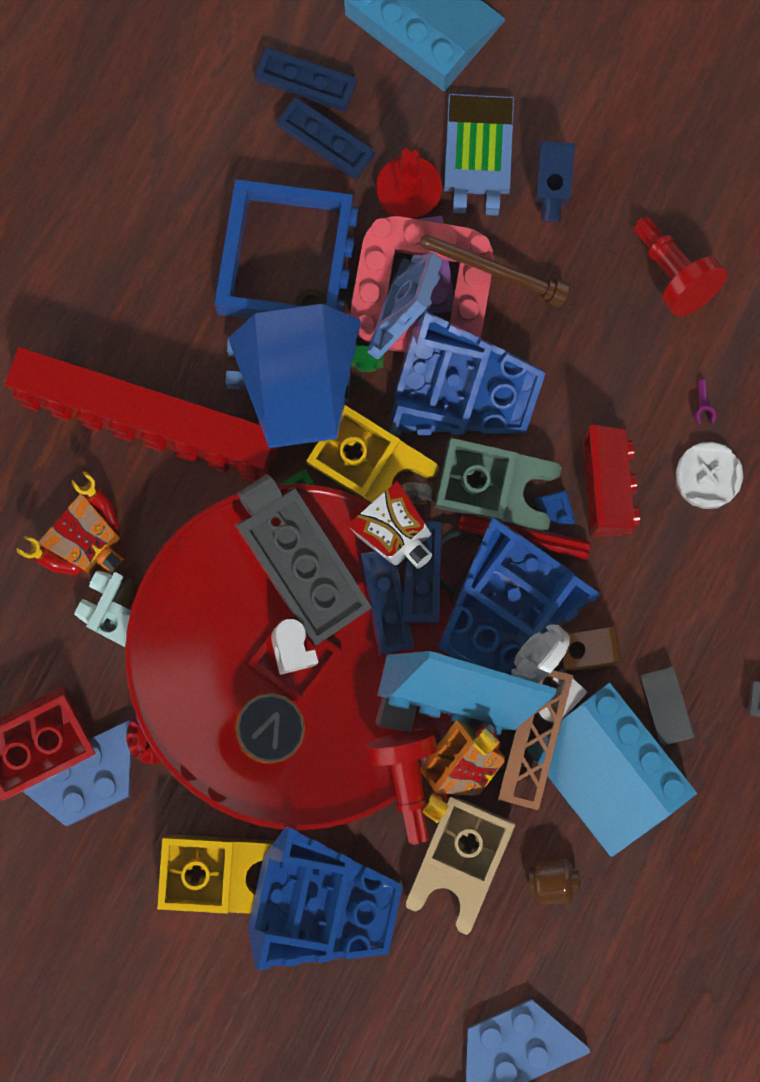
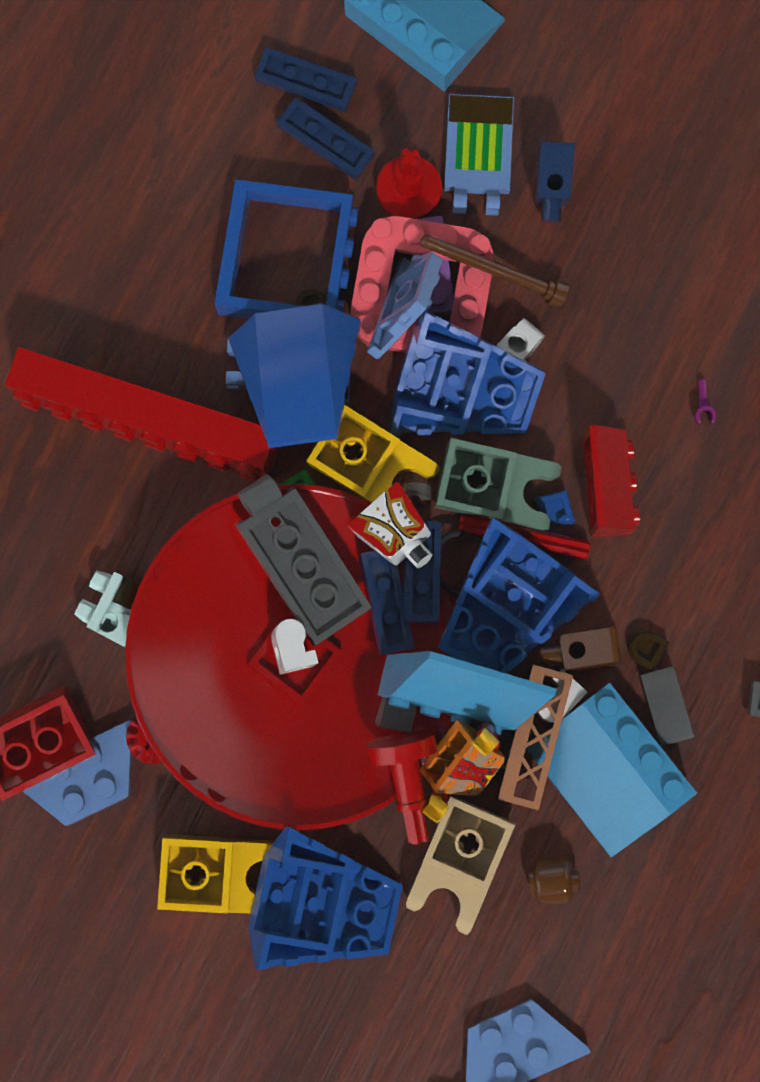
torso [16,471,125,576] -> none
black tile [234,693,305,764] -> none
green plate [351,346,384,372] -> none
white tile [511,625,570,683] -> none
red piece [633,216,727,317] -> none
white tile [675,442,743,509] -> none
none -> white leg [496,318,545,361]
none -> dark brown tile [628,631,669,672]

